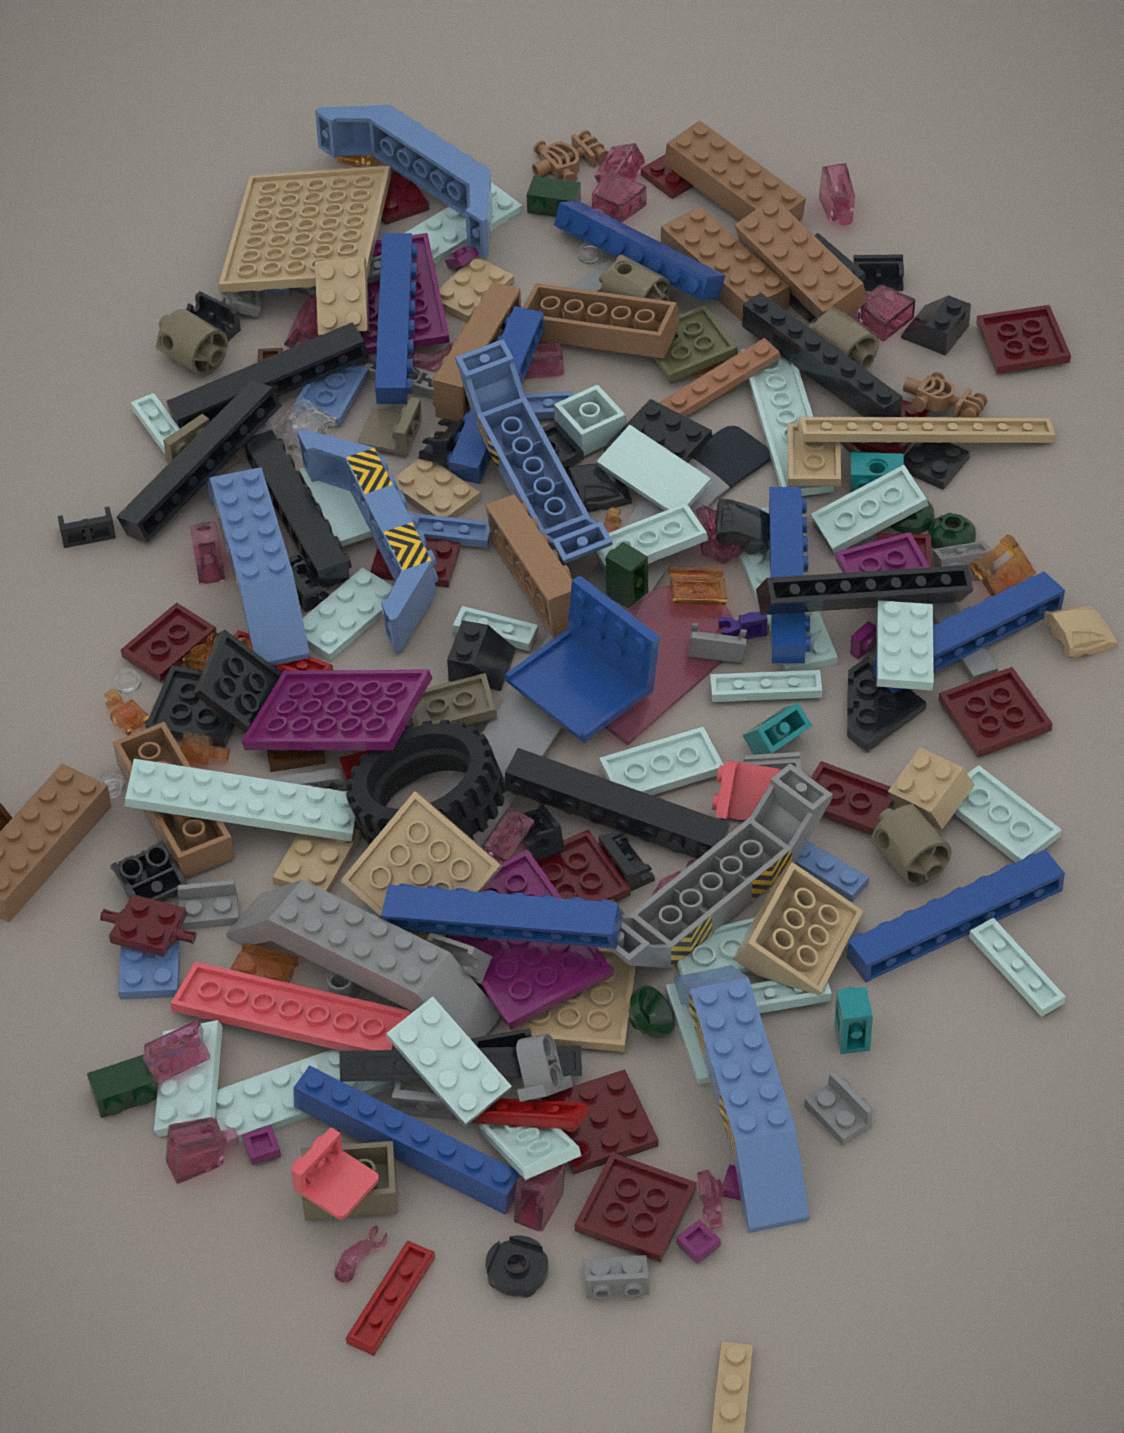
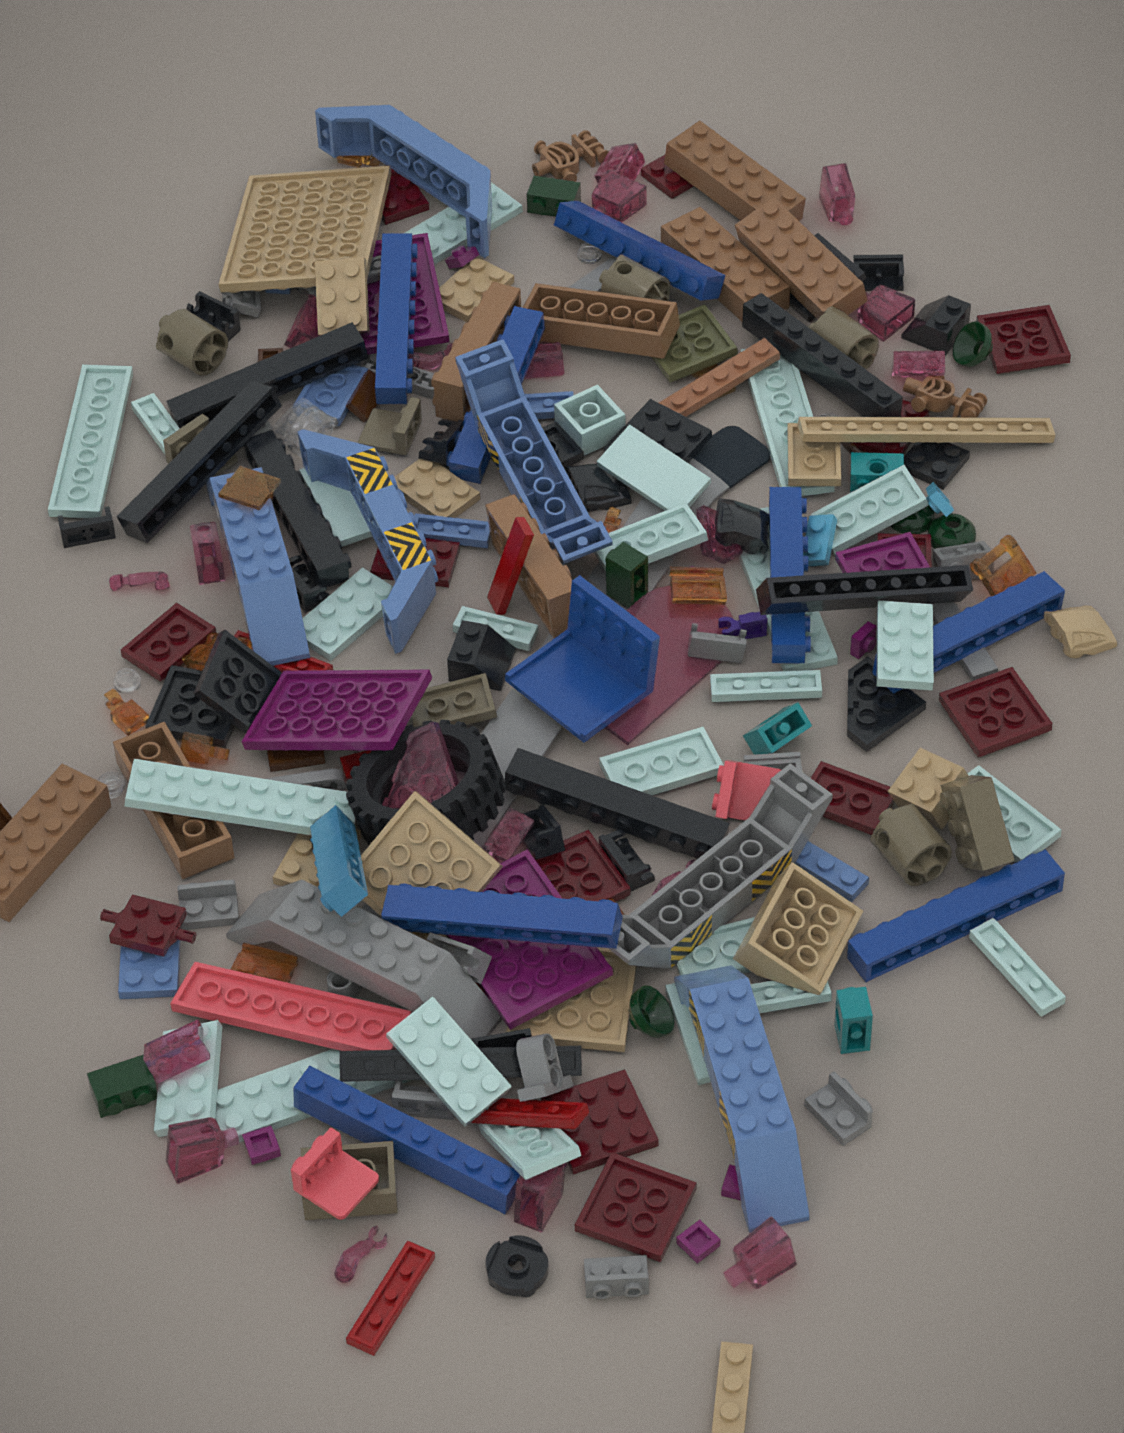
black slope [110,841,187,902] -> none
clear pink plate [697,1169,725,1229] -> none
none -> light aqua plate [48,364,133,518]
none -> clear pink arm [109,571,170,591]
none -> clear orange piece [218,466,281,510]
none -> dark azure brick [310,805,368,917]
none -> reddish brown tile [346,370,378,423]
none -> clear pink plate [382,722,459,809]
none -> red tile [487,517,534,615]
none -> clear pink torso [723,1216,797,1289]
none -> medium azure plate [803,514,837,566]
none -> clear pink bracket [892,351,945,377]
none -> medium azure plate [926,482,954,517]
none -> dark tan brick [940,775,1015,871]
none -> dark green piece [953,321,993,367]

